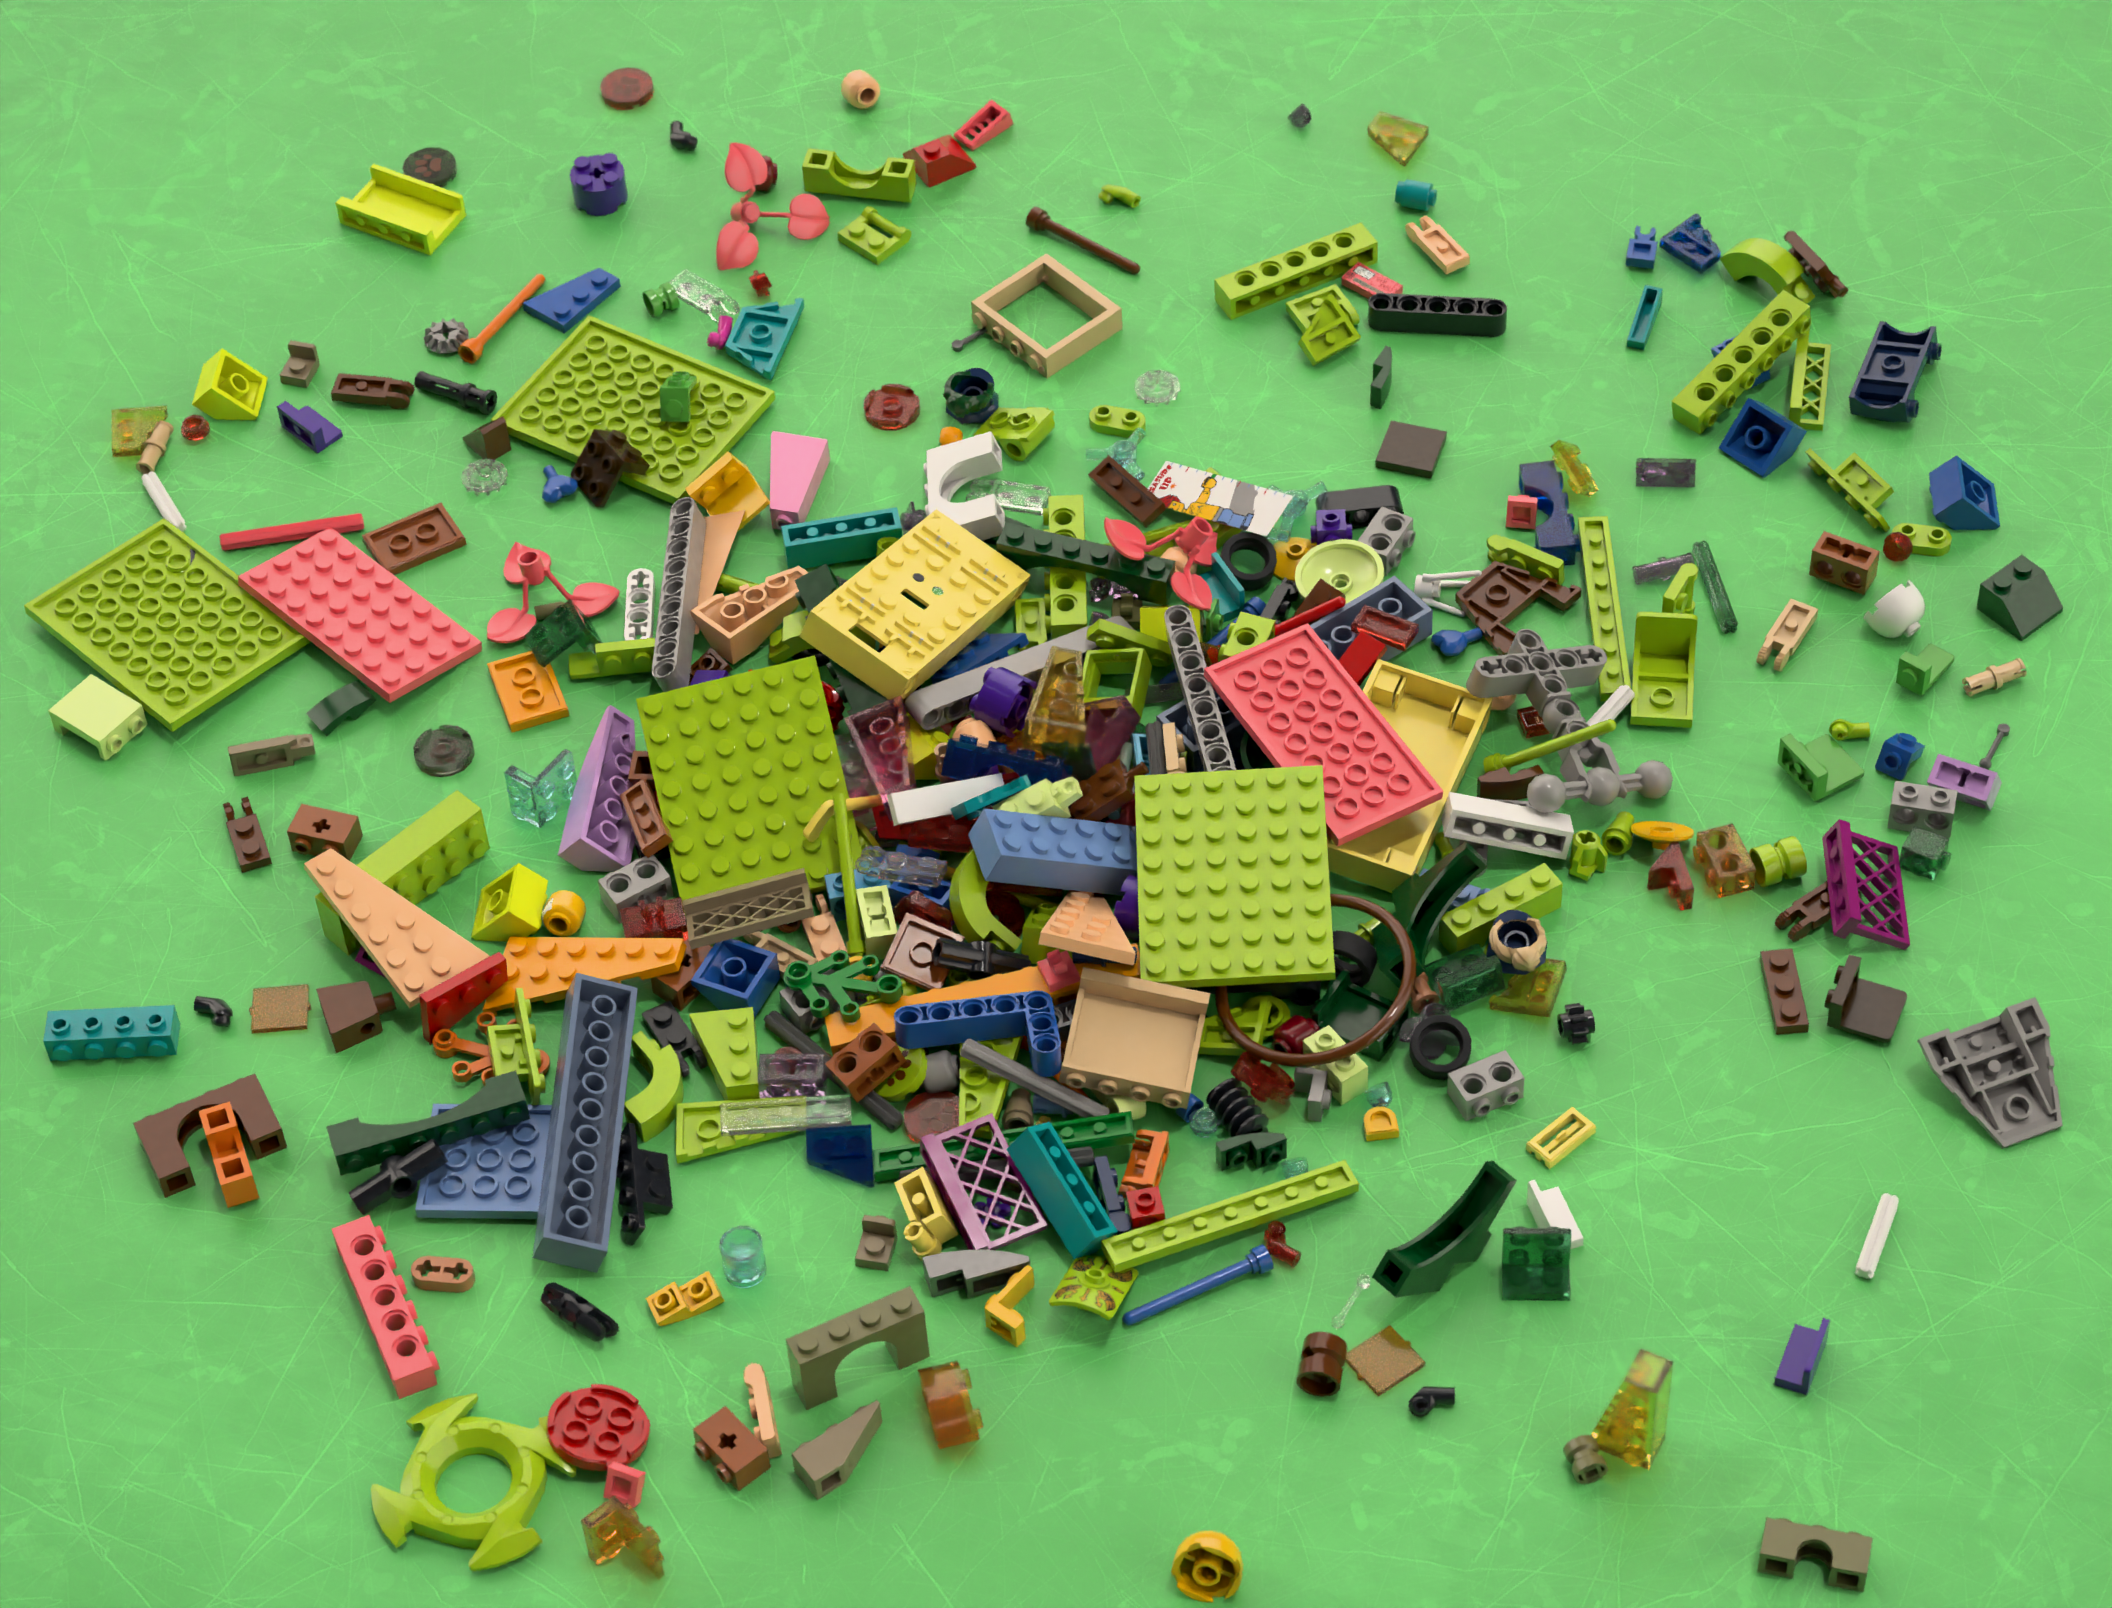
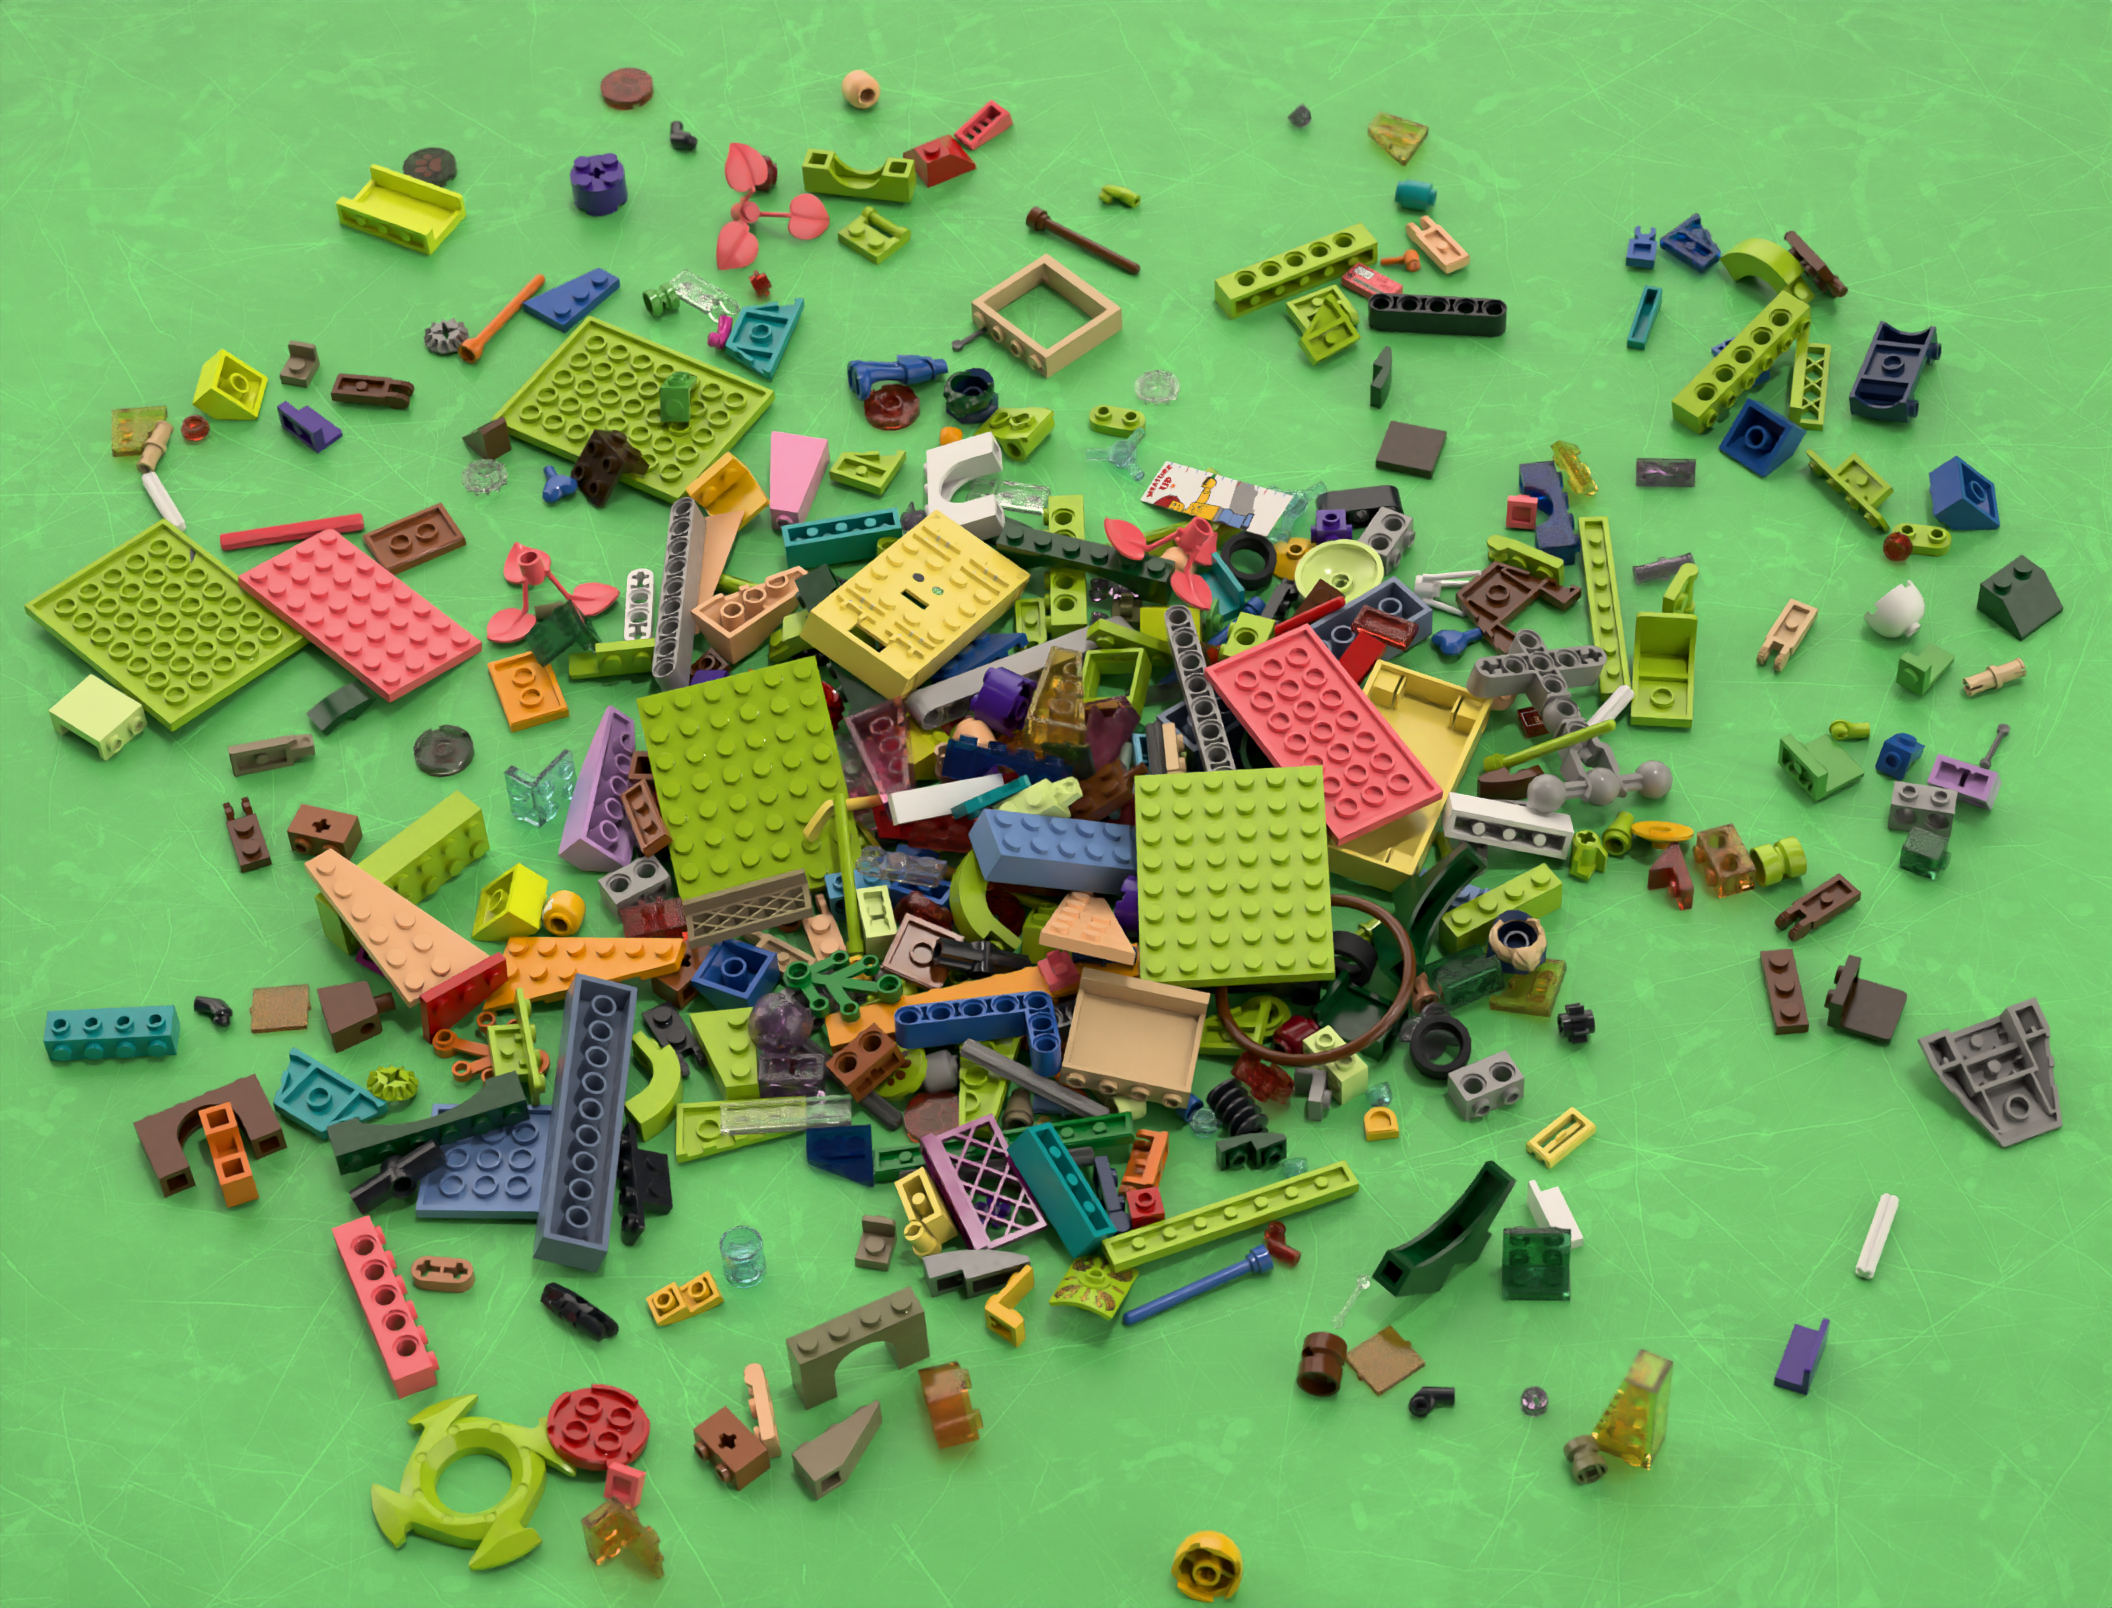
black pin [414,371,497,415] -> none
reddish brown plate [1088,455,1167,528] -> none
clear green axle [1692,540,1738,634] -> none
olive arch [1757,1517,1873,1592] -> none
brick [1809,531,1880,595] -> none
magenta fence [1822,819,1910,950] -> none
none -> teal wing [273,1047,388,1140]
none -> lime gear [367,1064,419,1101]
none -> cylinder [748,993,814,1057]
none -> lime wing [829,450,907,495]
none -> blue piece [847,355,948,401]
none -> orange hand [1381,249,1421,272]
none -> hinge [1521,1386,1548,1417]

